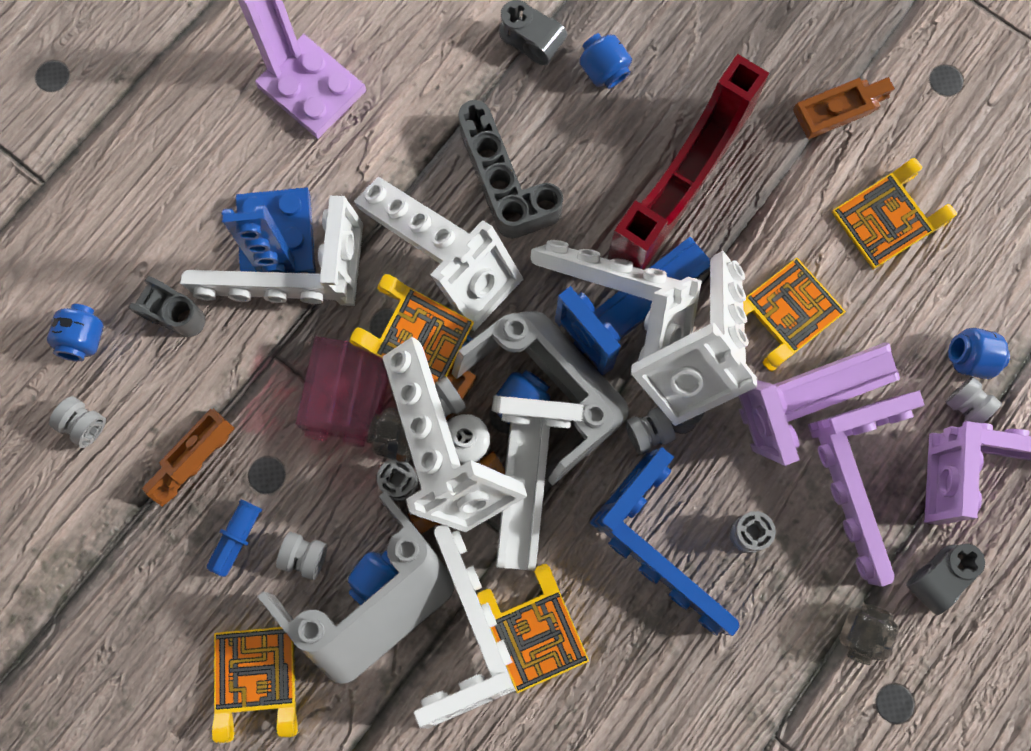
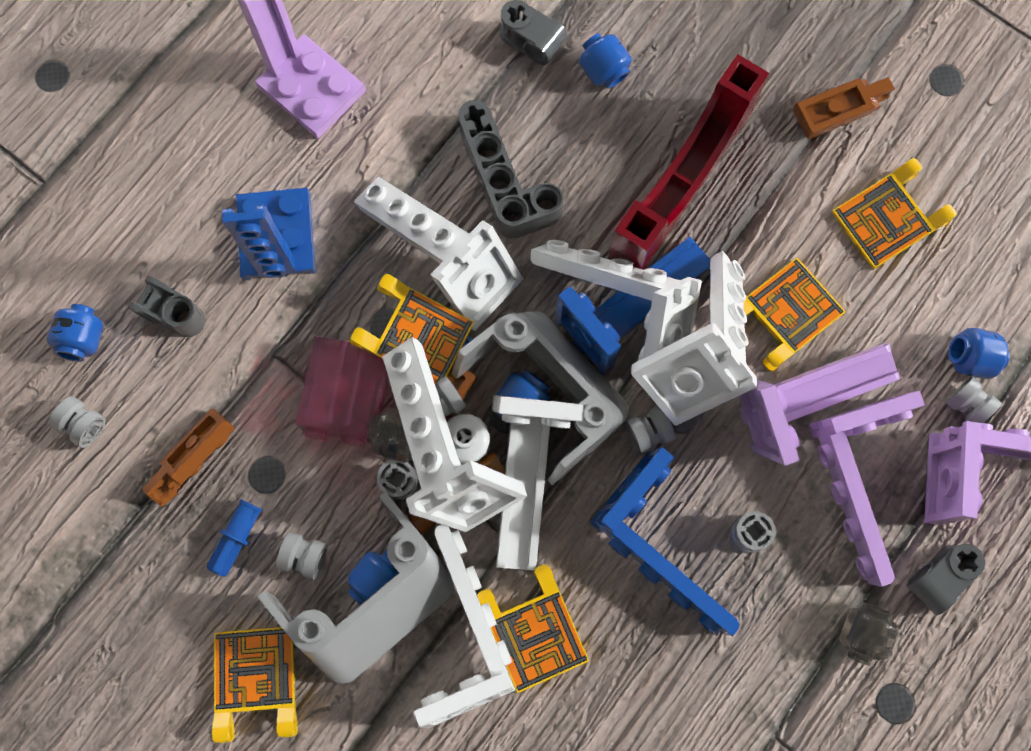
white bracket [180,196,363,306] -> none

